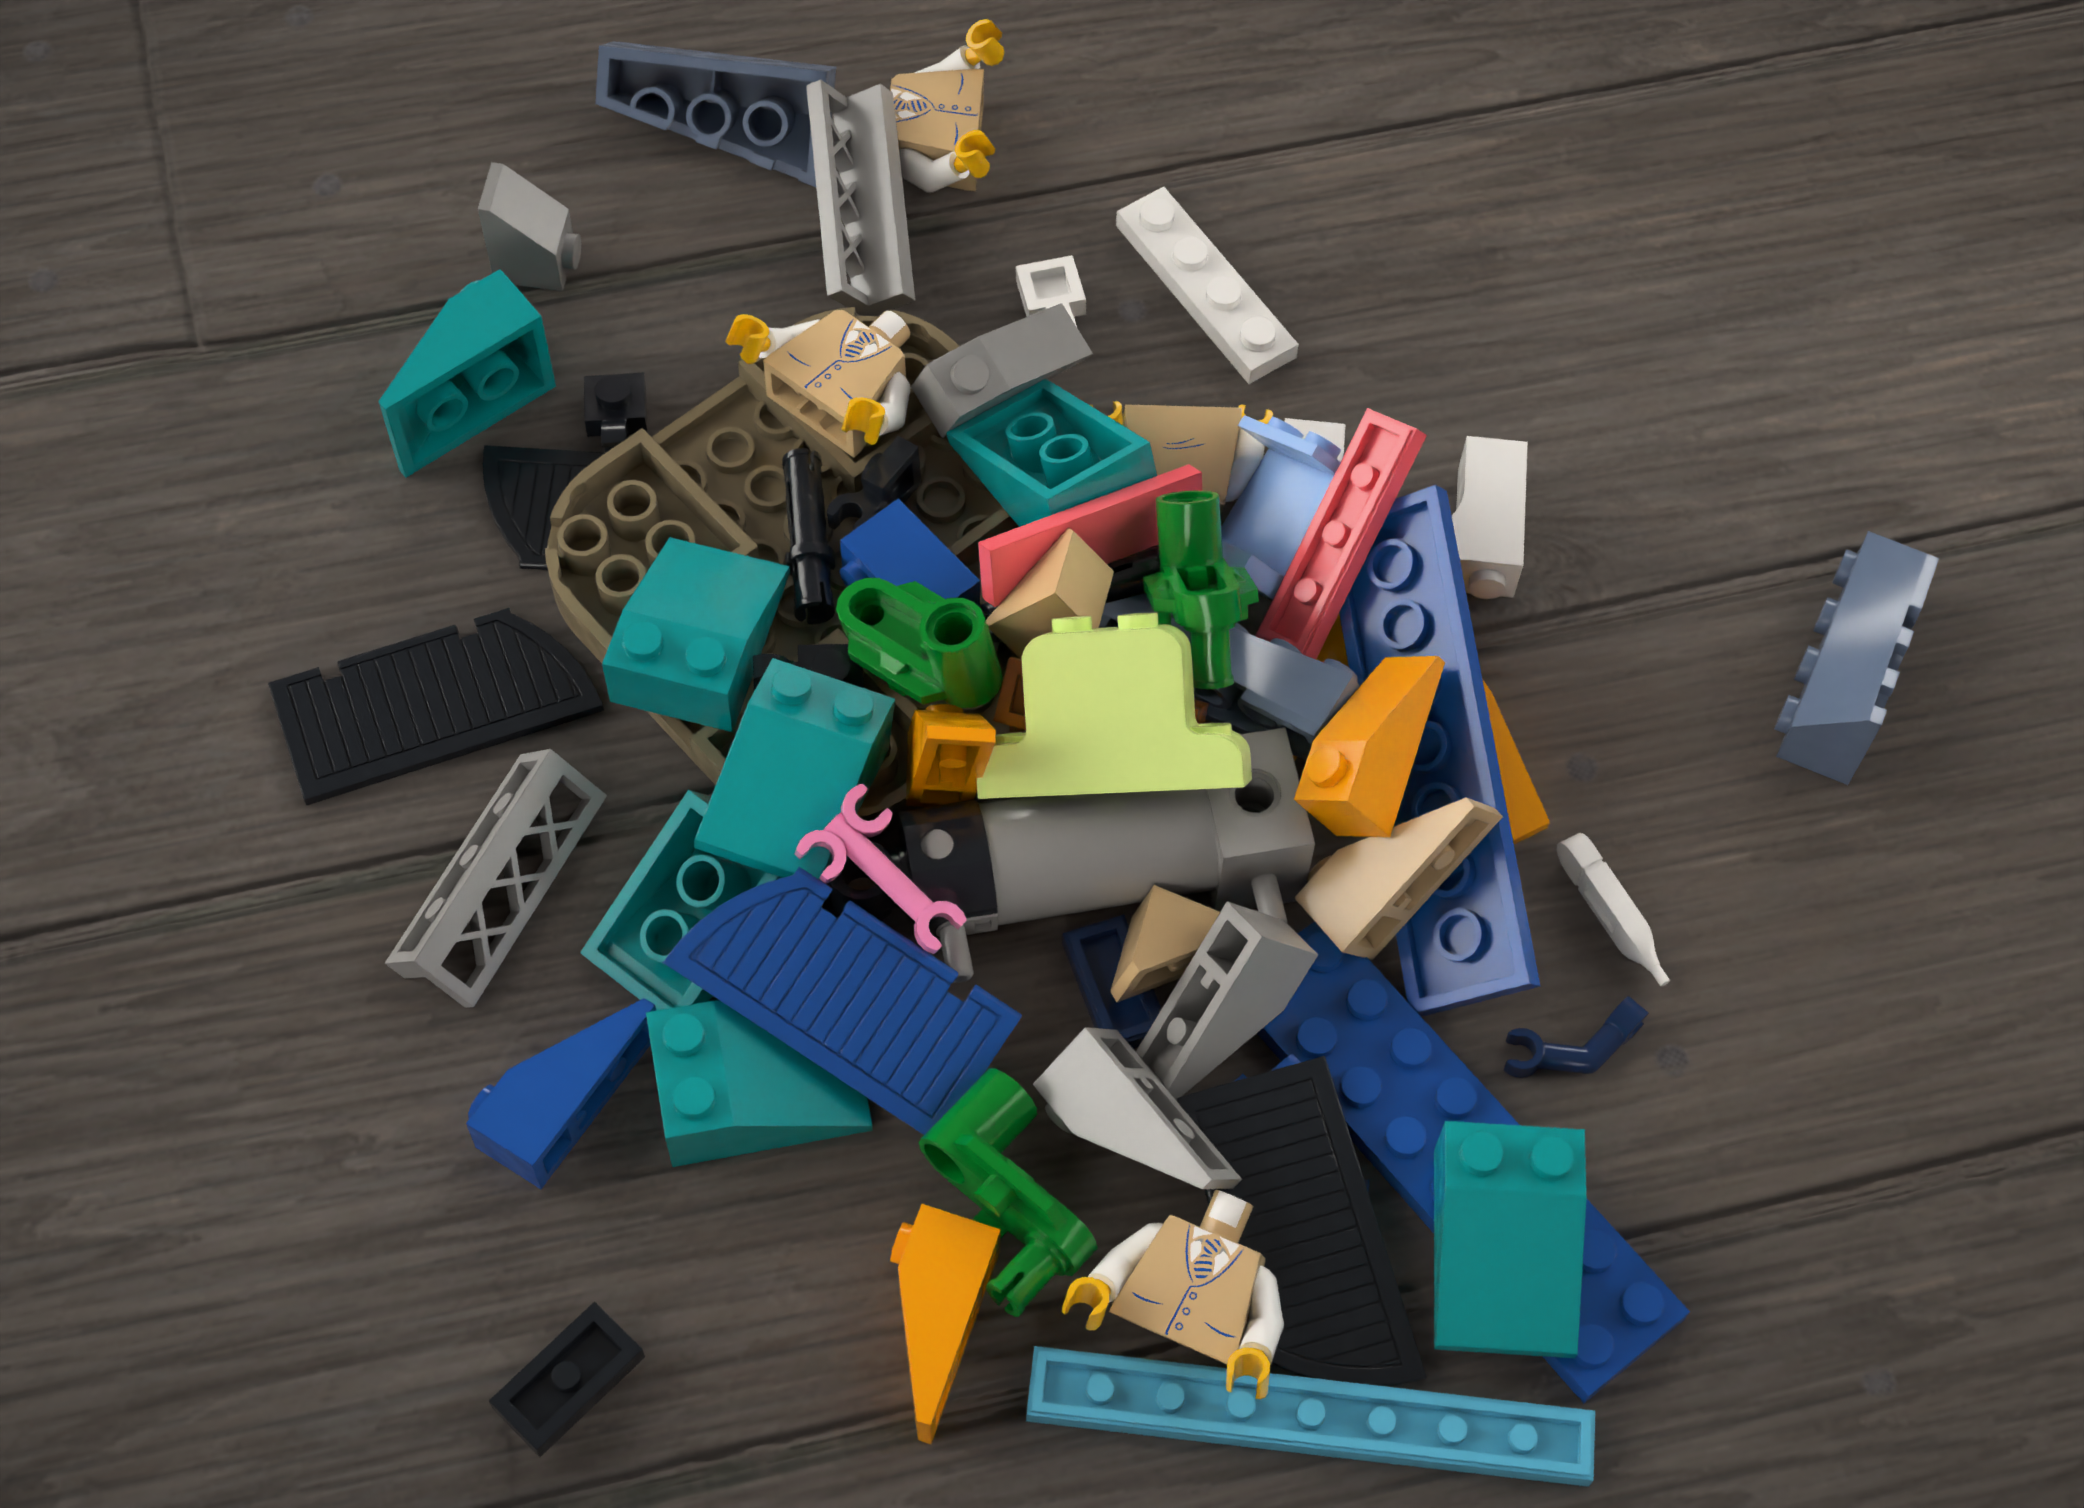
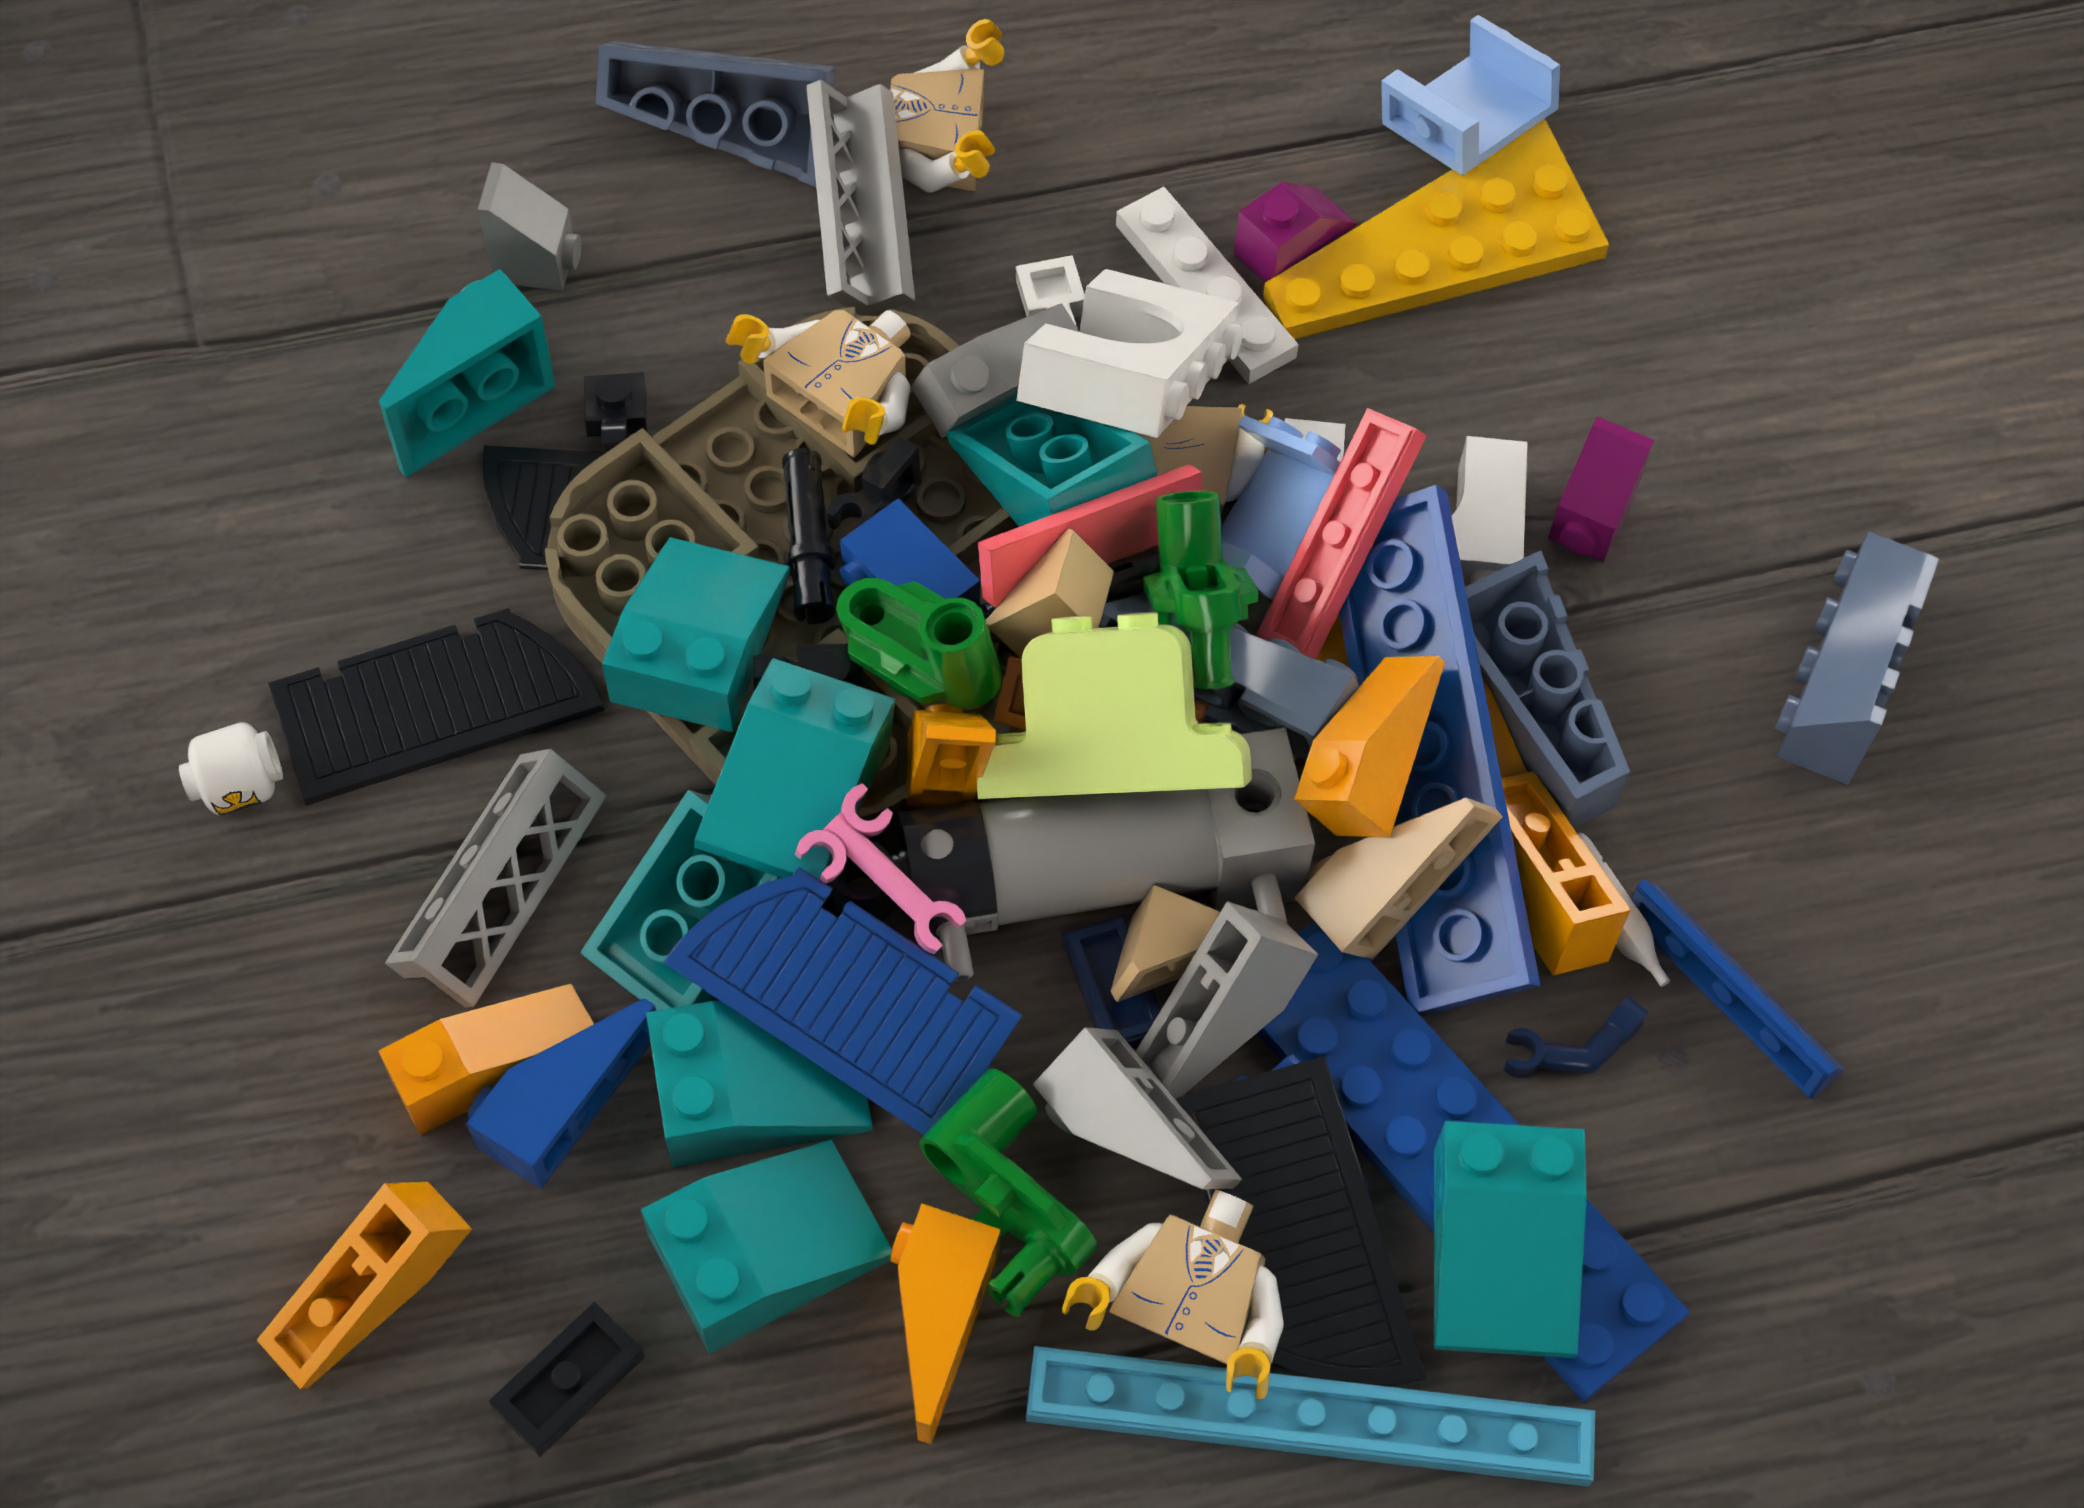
none -> white head [179,722,283,815]
none -> light orange slope [257,1182,472,1389]
none -> light orange slope [378,984,594,1136]
none -> teal slope [641,1139,892,1354]
none -> white arch [1016,269,1243,438]
none -> magenta slope [1233,181,1357,283]
none -> yellow wing [1263,119,1609,339]
none -> light blue panel [1381,15,1560,176]
none -> sand blue wedge [1465,550,1630,828]
none -> light orange slope [1501,771,1631,976]
none -> magenta slope [1548,416,1655,562]
none -> blue slope [1631,879,1844,1099]

